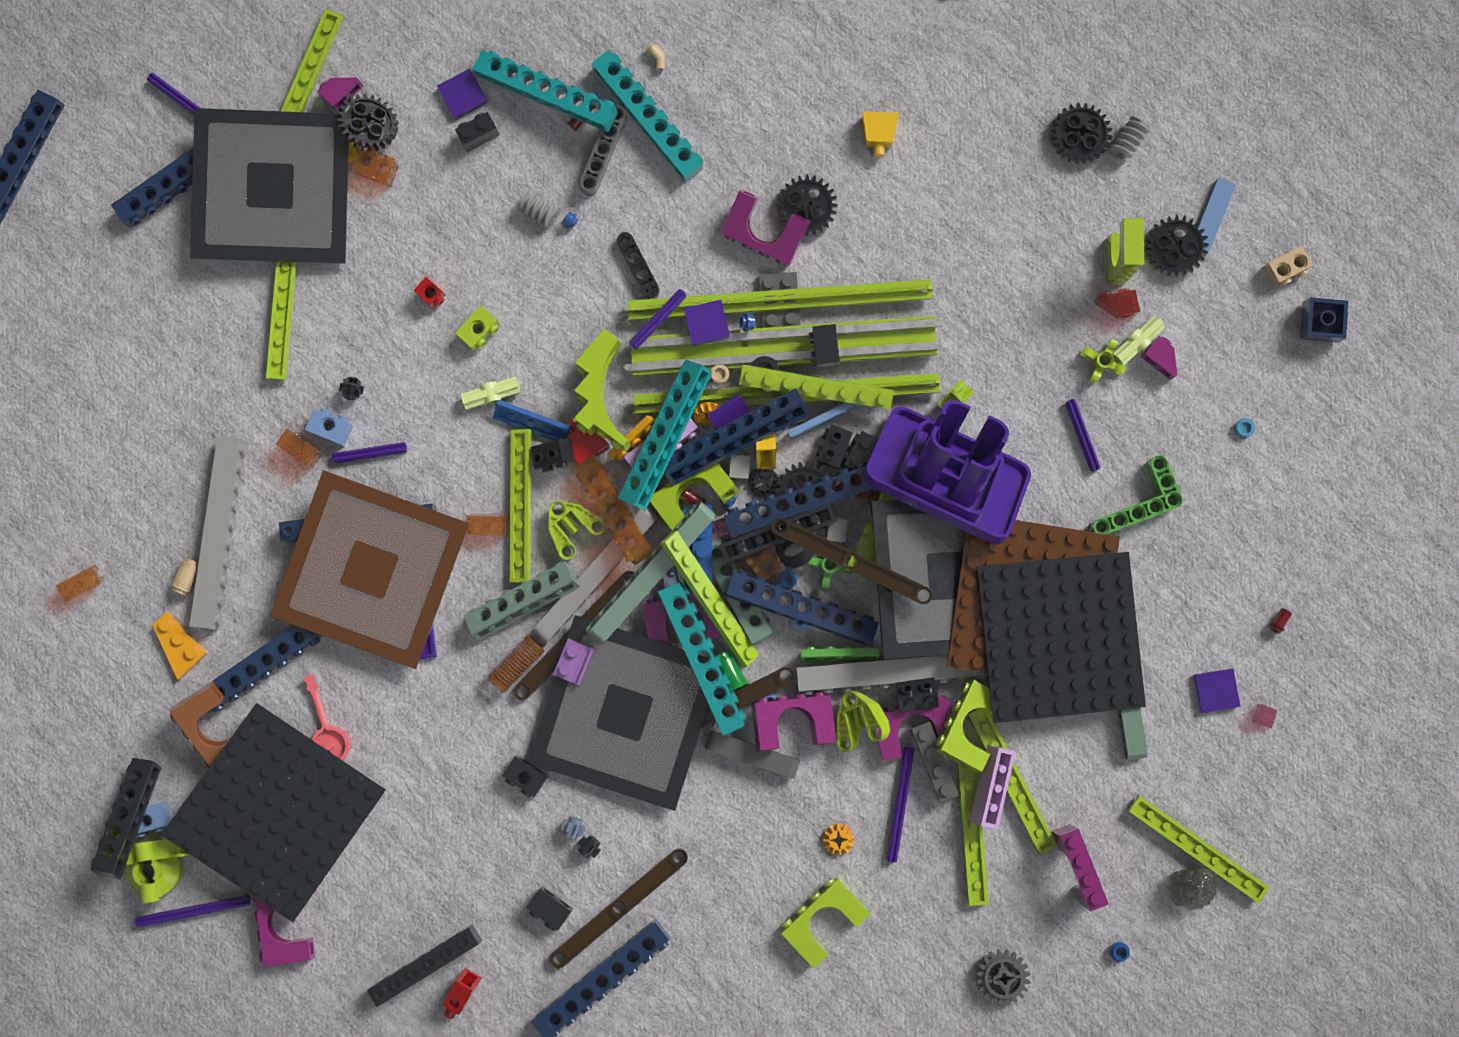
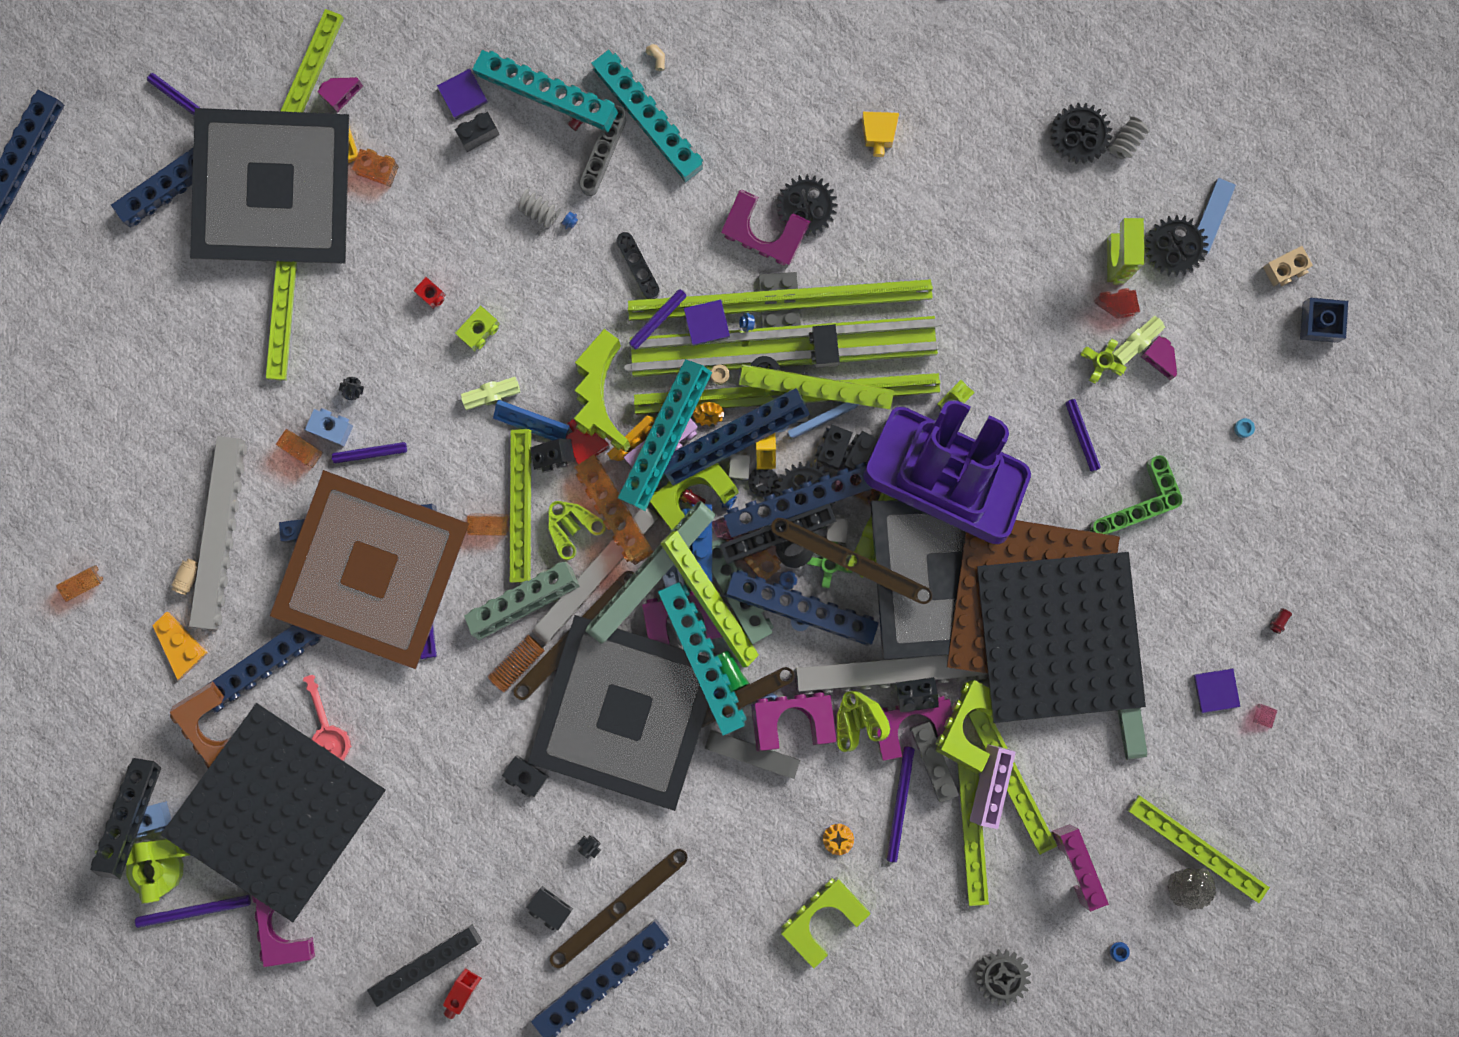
black gear [336,93,399,152] -> none
medium lavender plate [553,638,595,685] -> none
sand blue gear [560,816,585,839] -> none
dark purple tile [707,393,750,429] -> none
bright green plate [801,645,879,663] -> none

